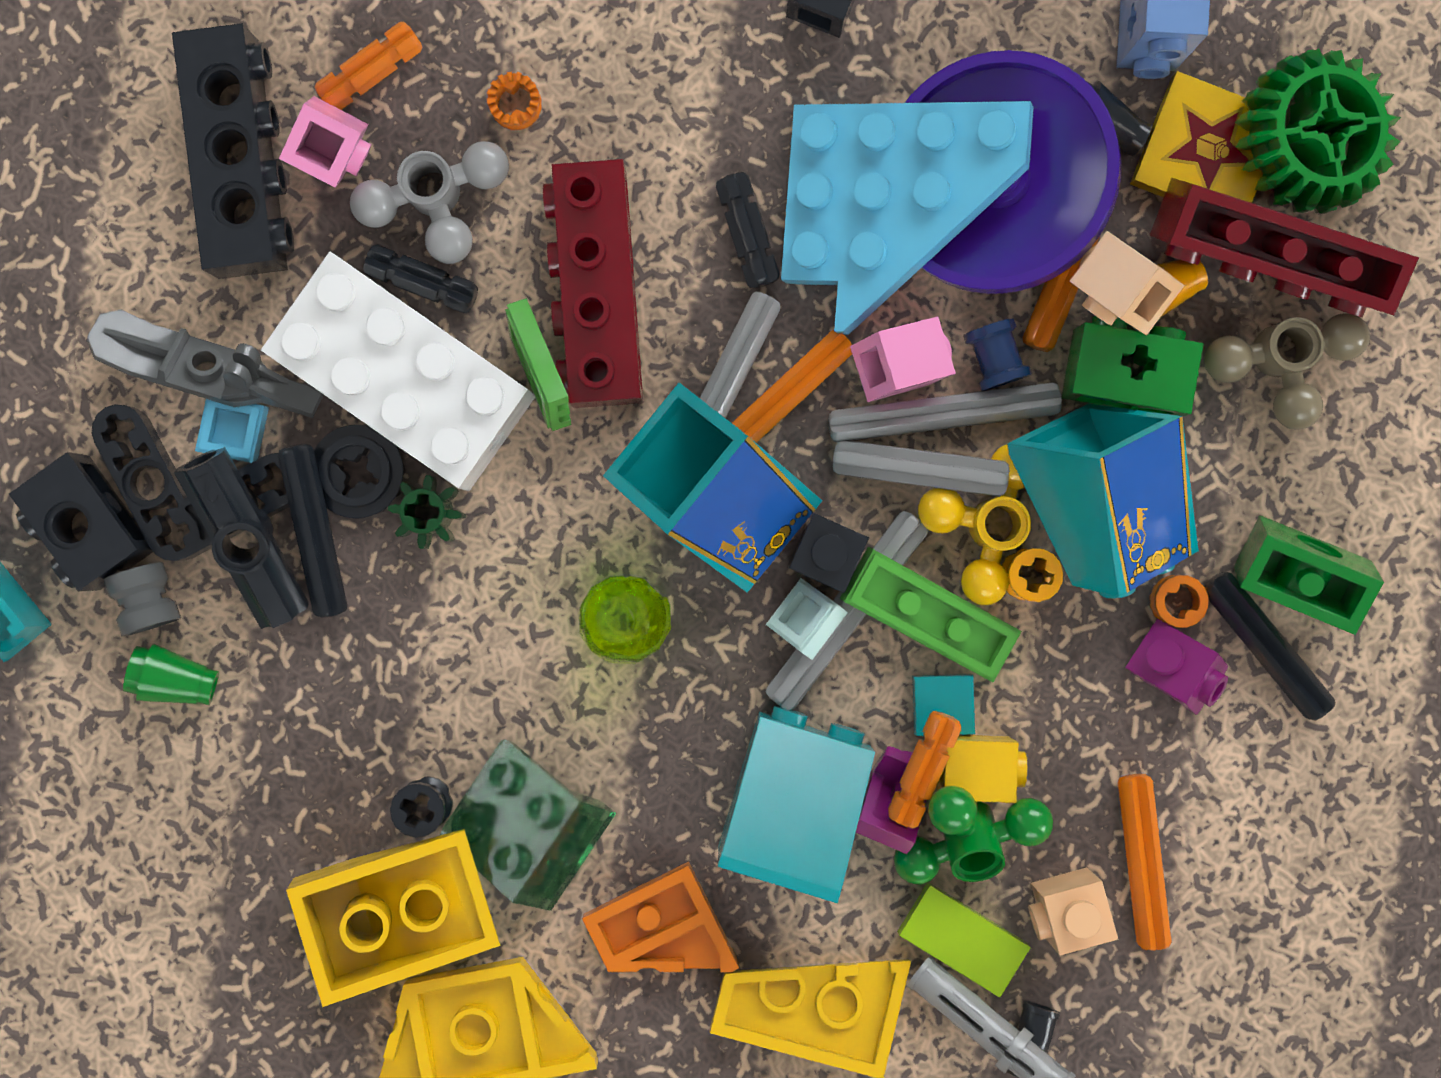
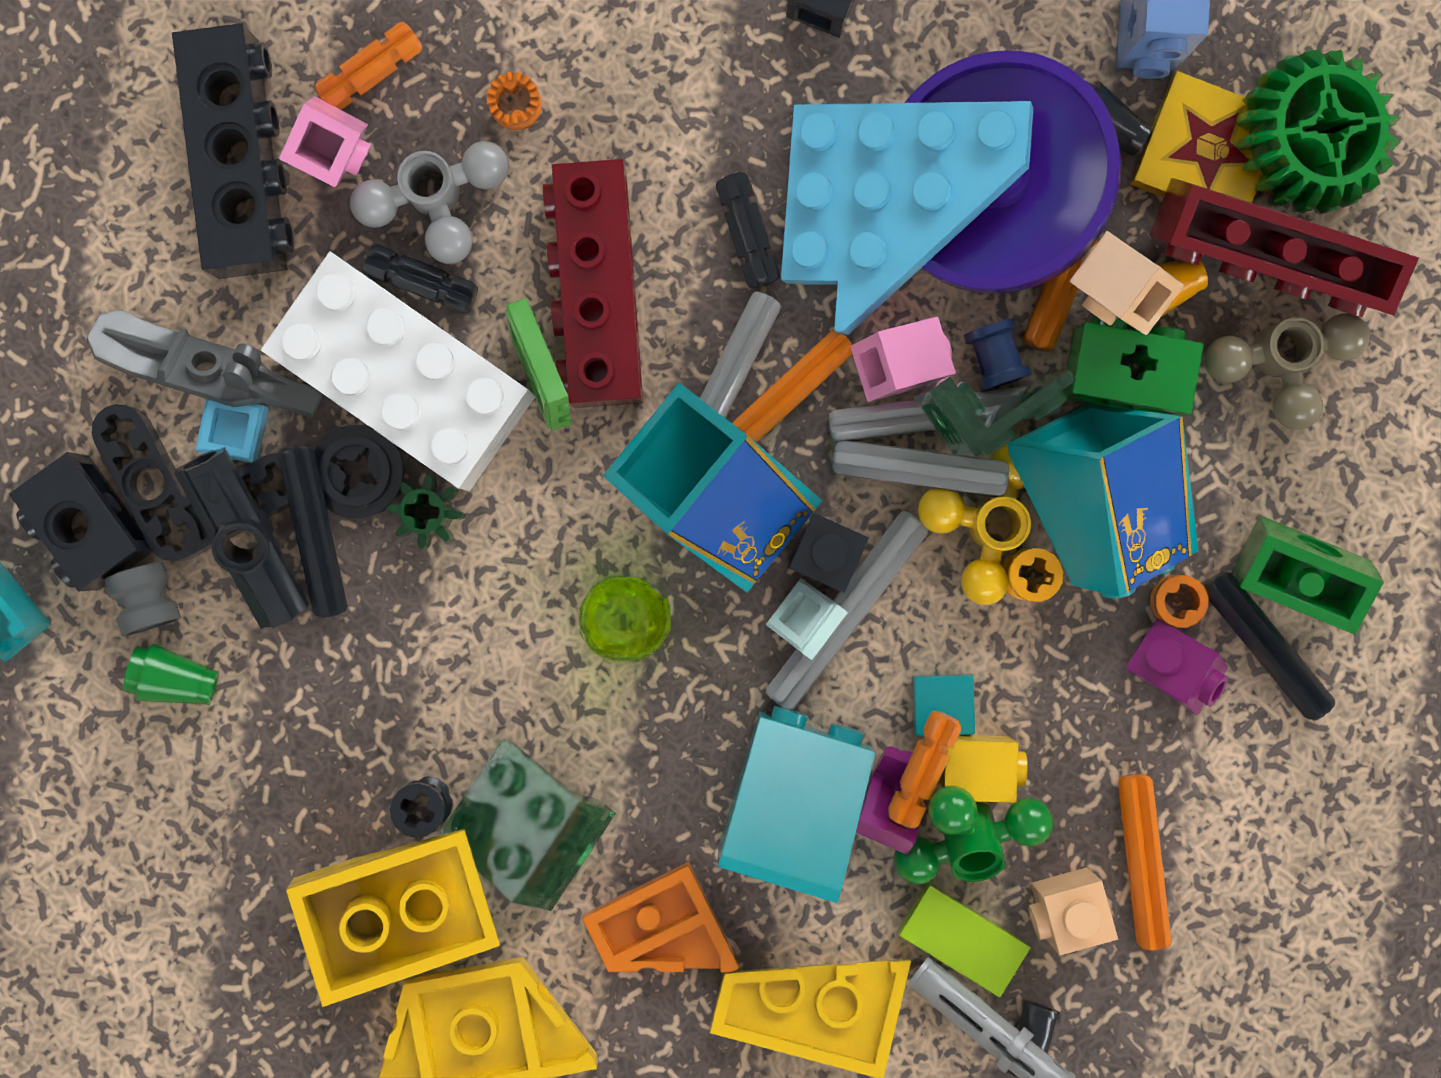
bright green tile [839,547,1022,682] -> none
none -> clear green bracket [913,369,1076,457]

